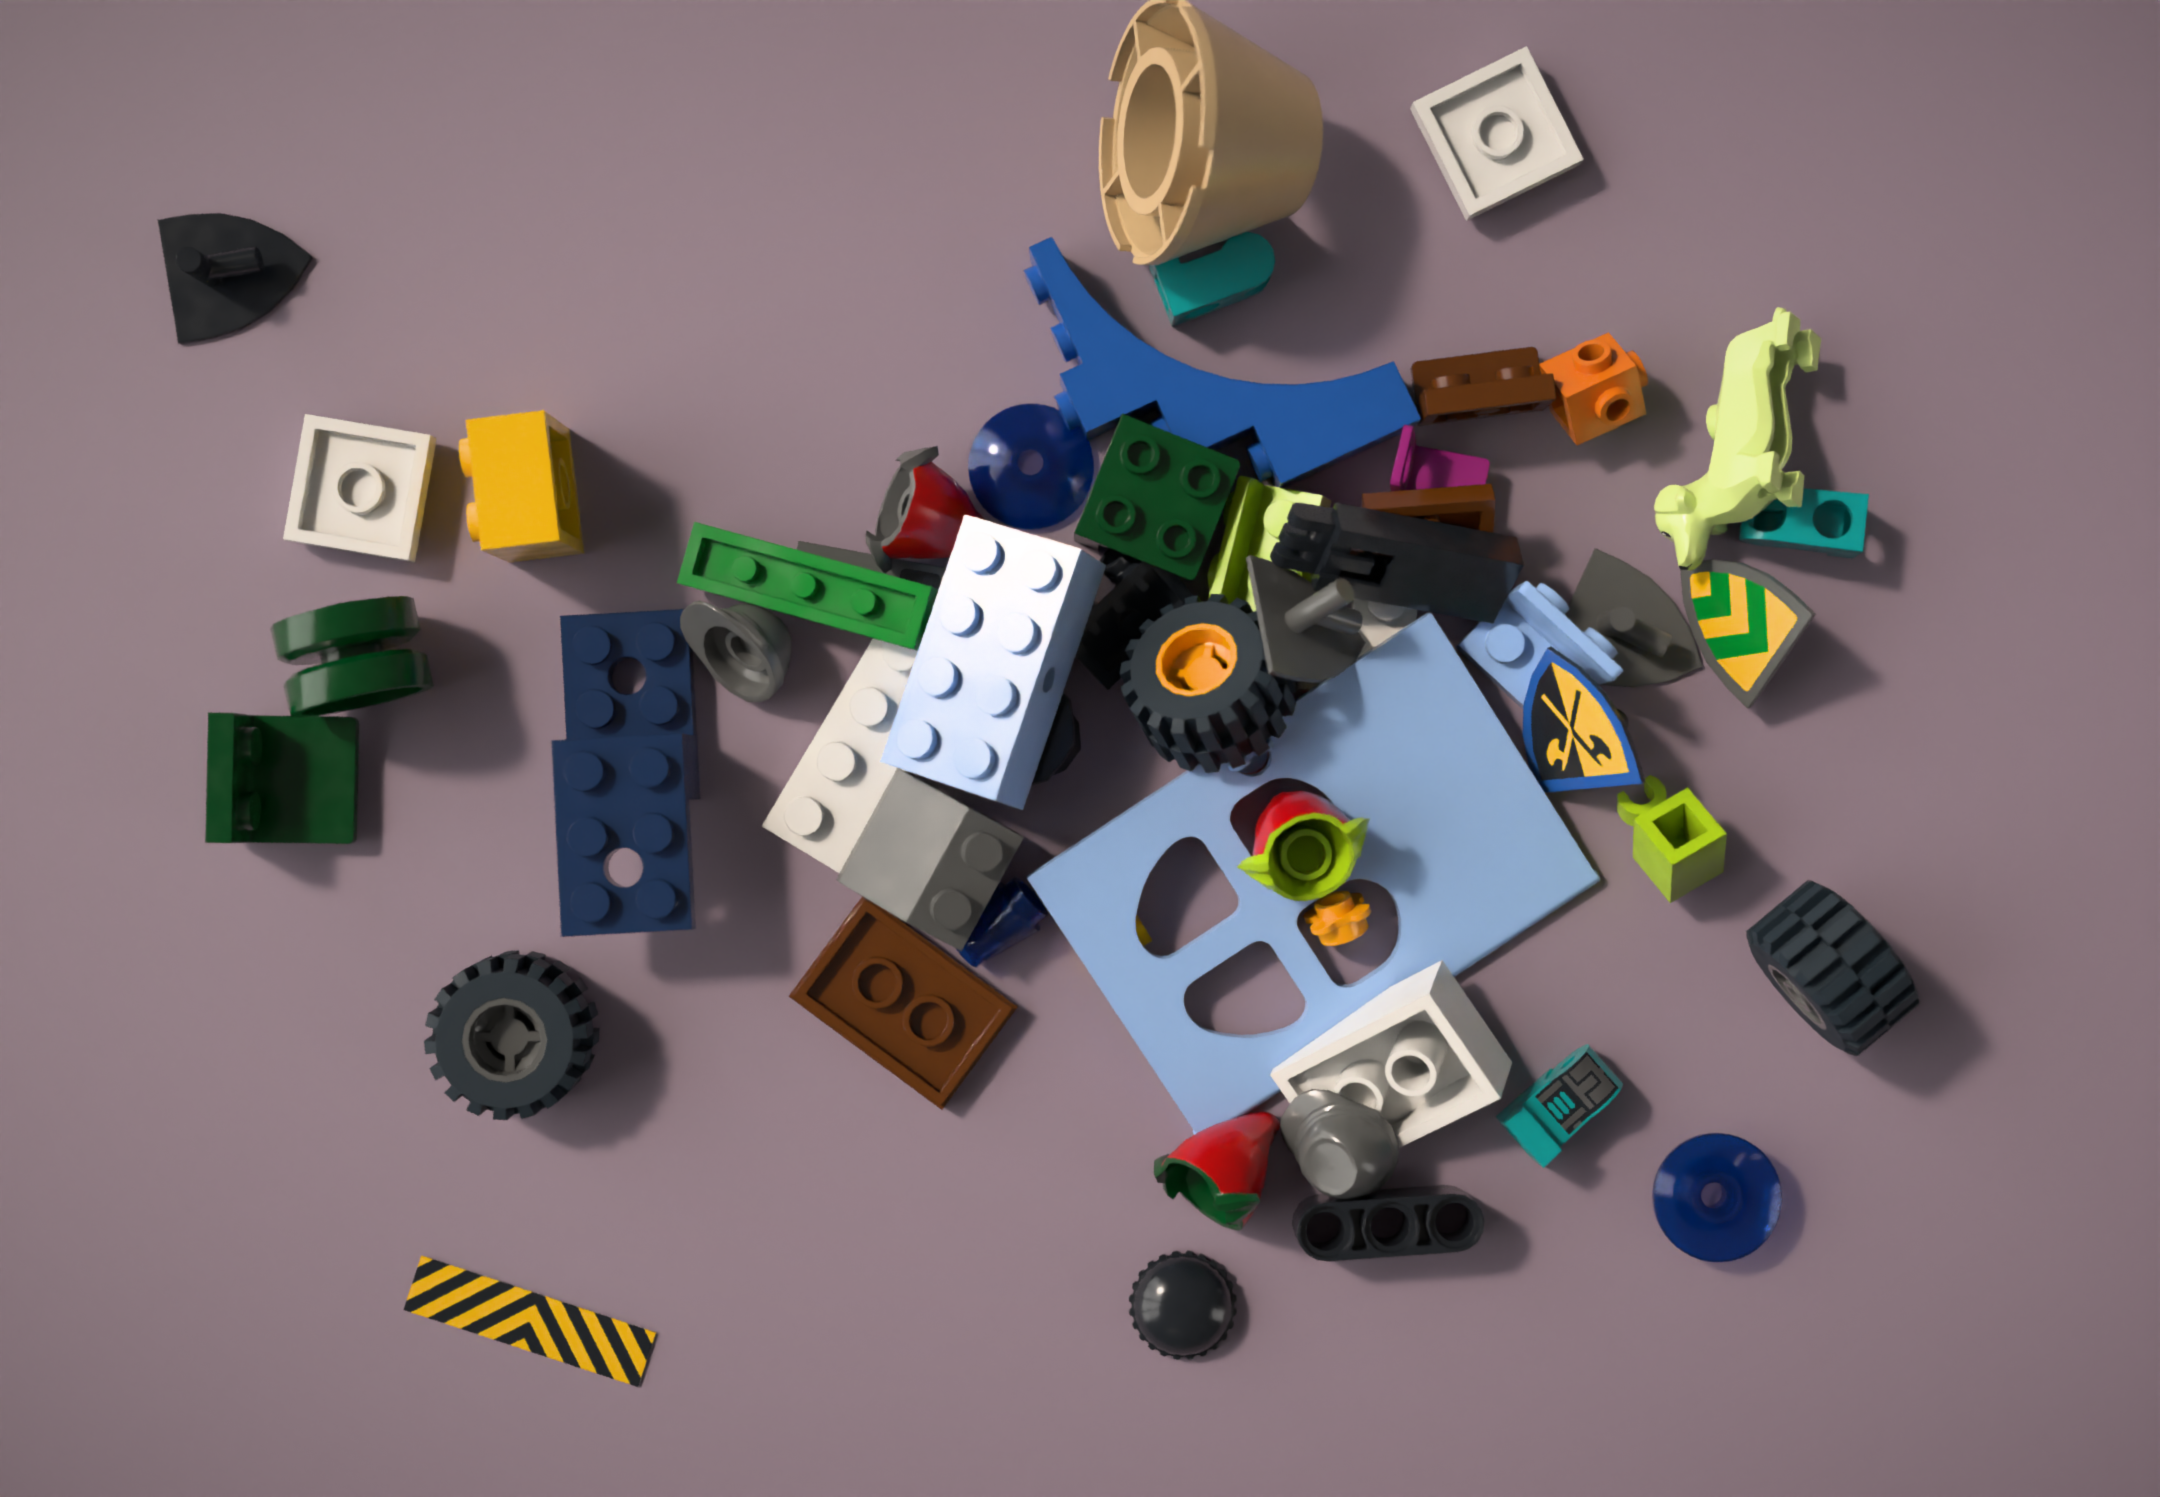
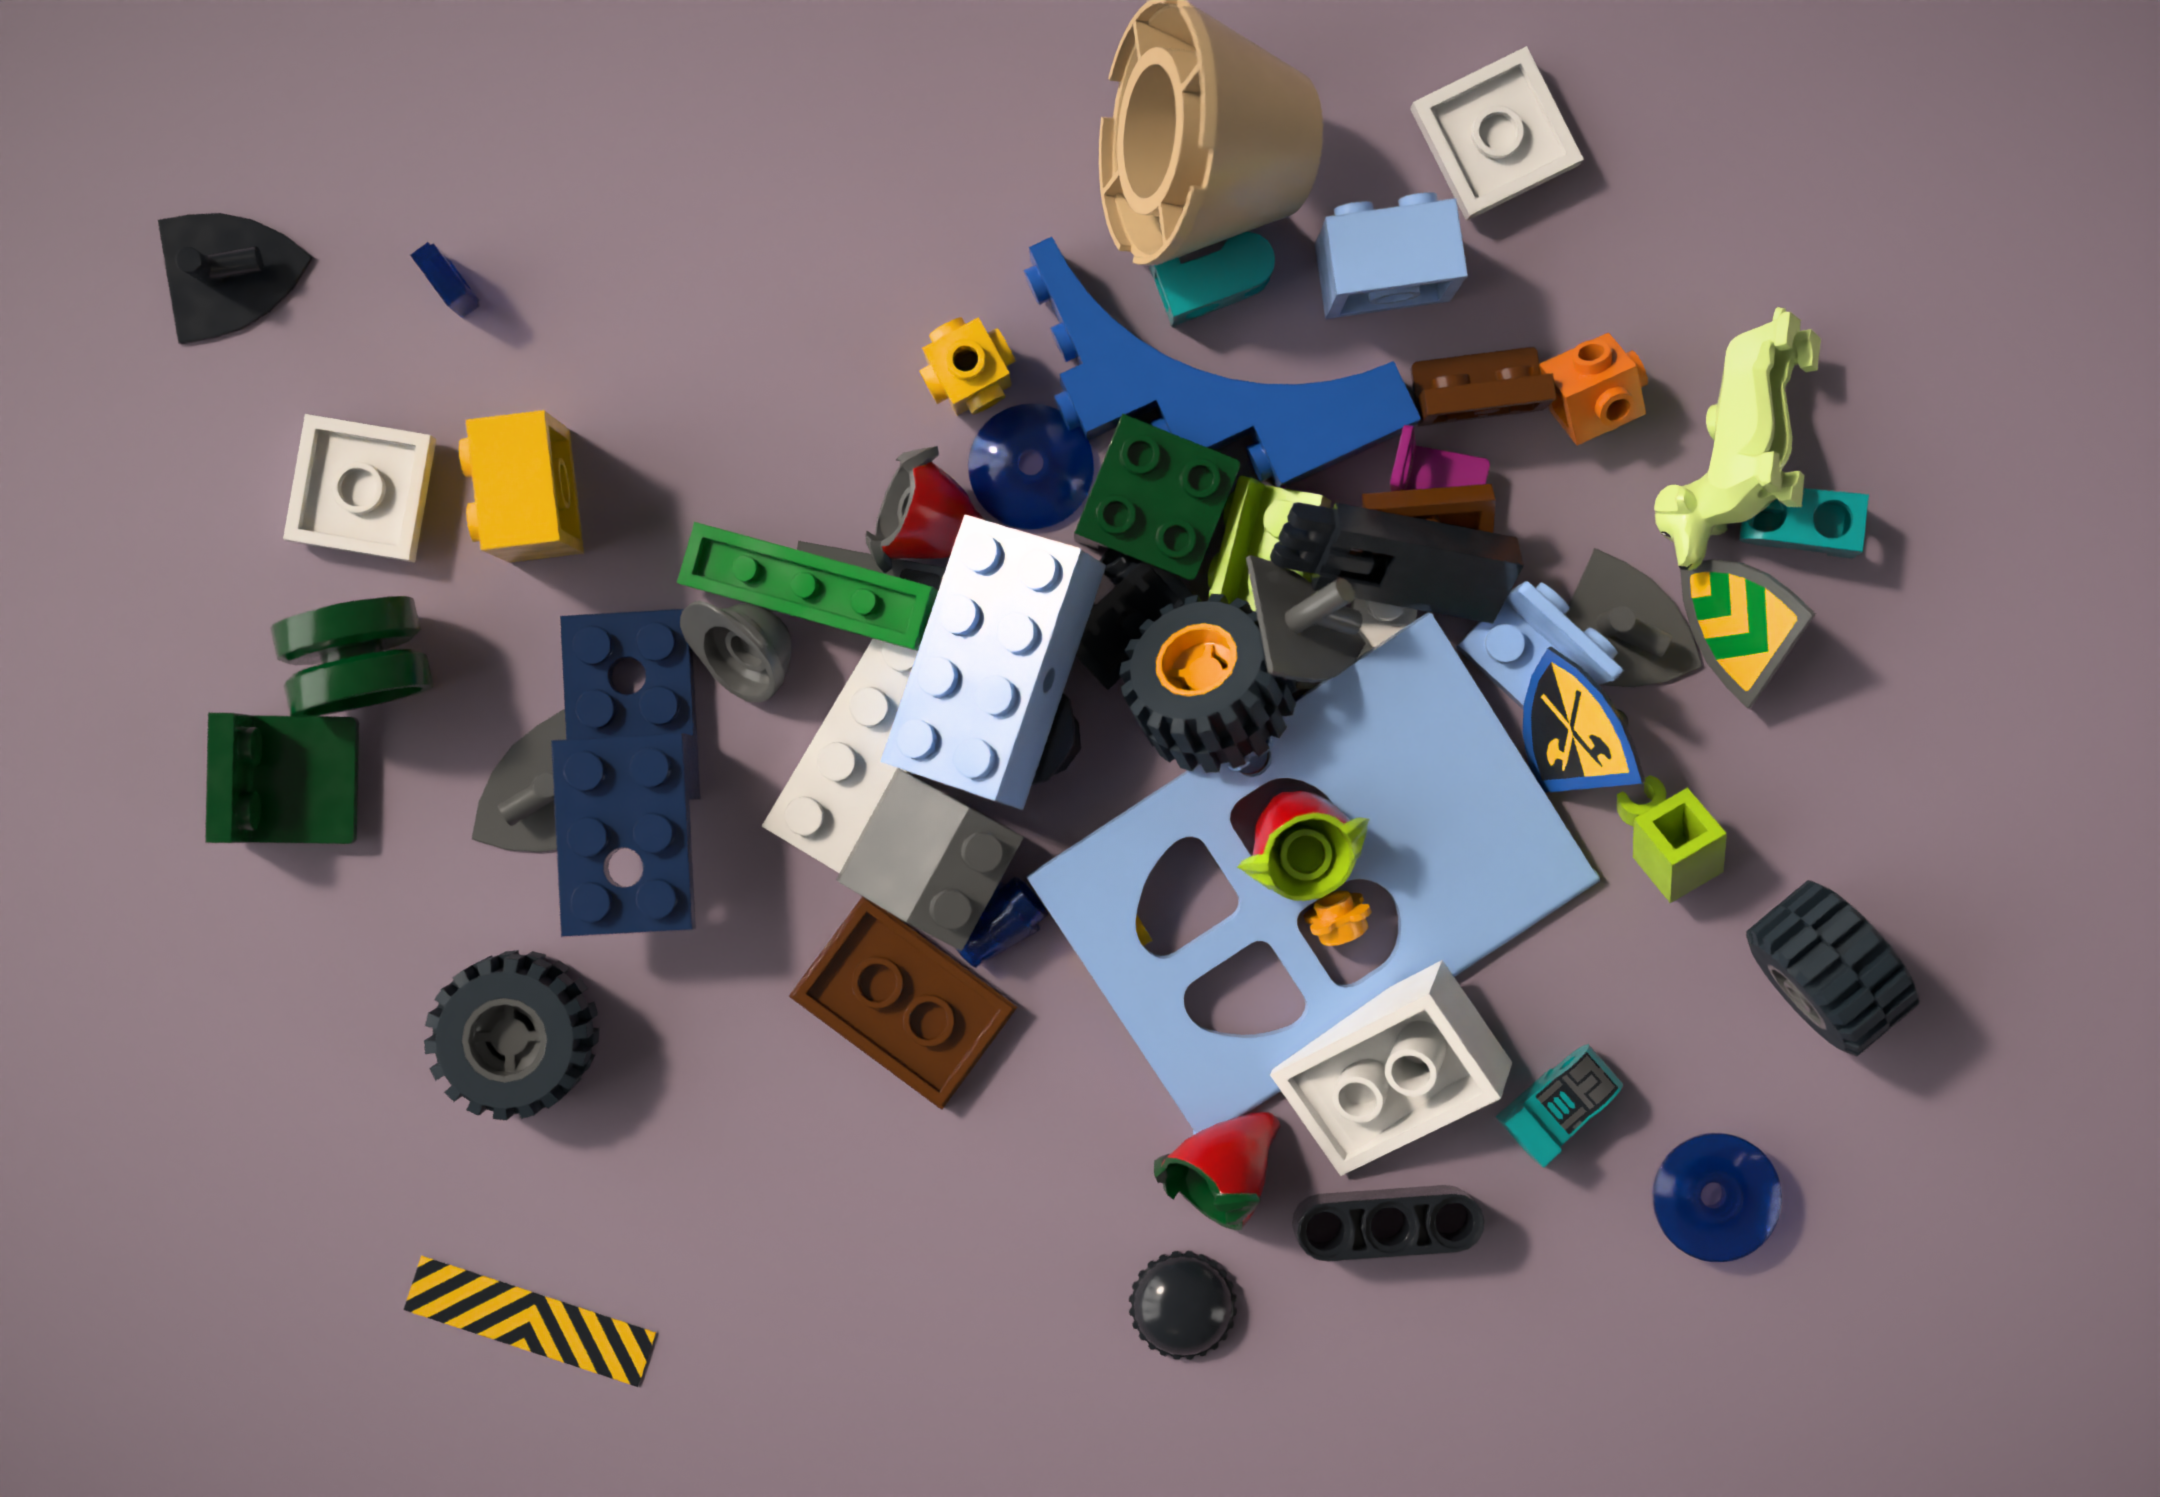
dark grey hat [1280,1089,1399,1199] -> none
none -> clear blue tile [410,242,480,318]
none -> dark grey shield [472,709,566,852]
none -> yellow brick [919,317,1016,416]
none -> light blue brick [1315,192,1467,319]

